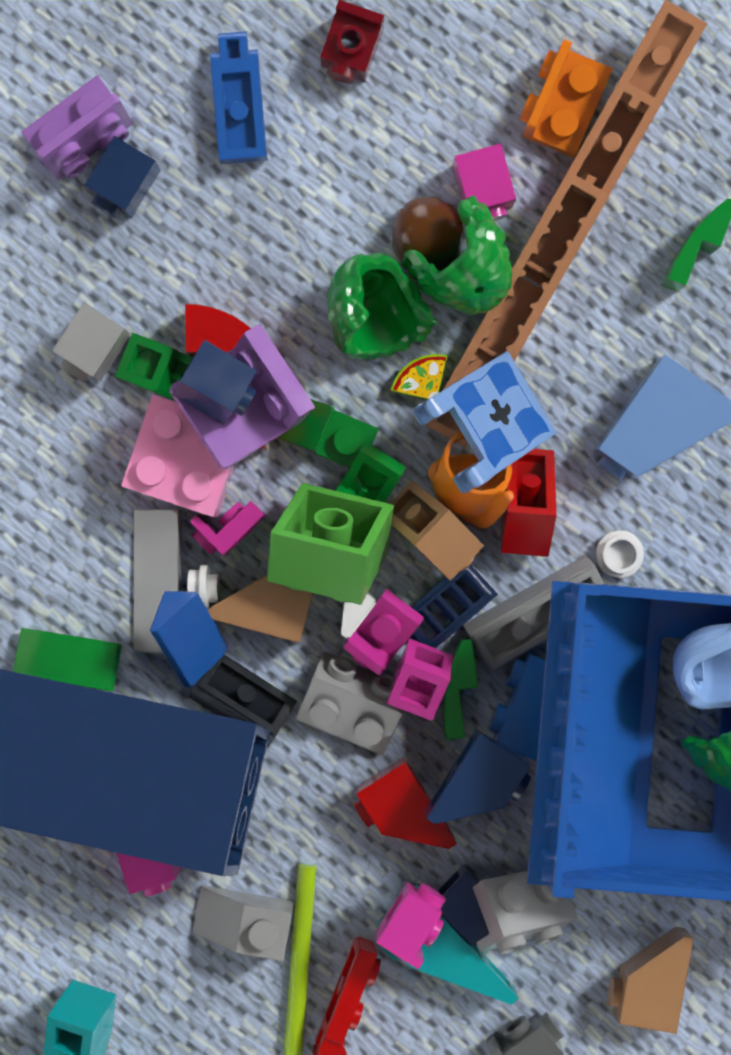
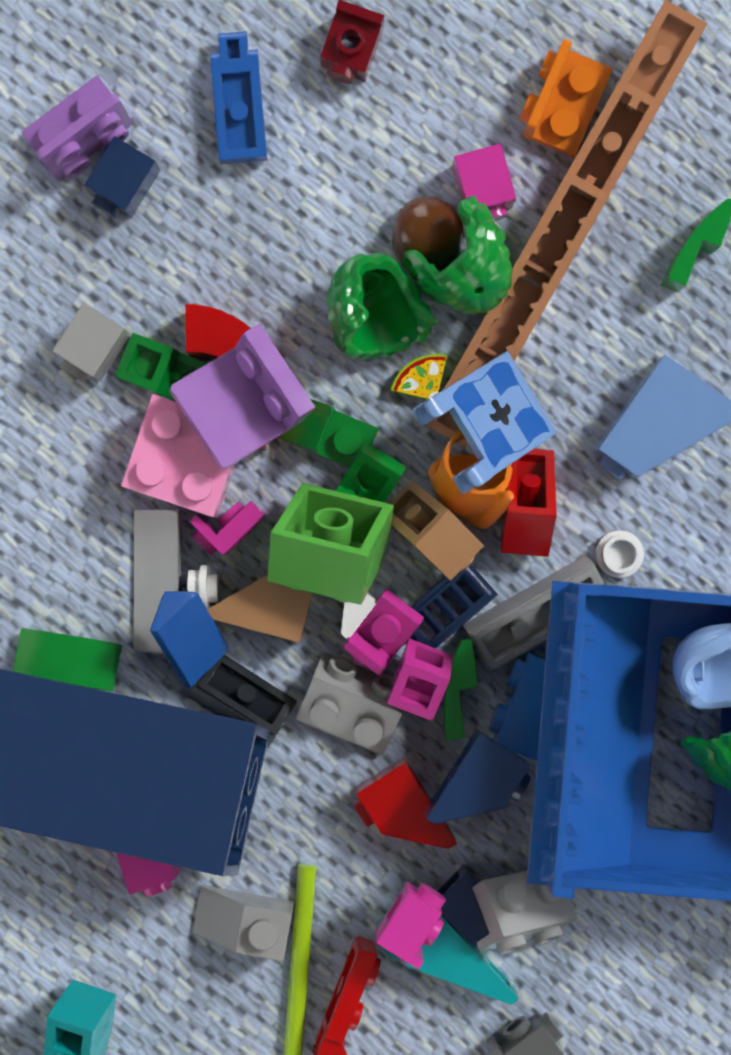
dark blue brick [172,340,257,425] -> none
medium nougat slope [607,927,693,1034] -> none

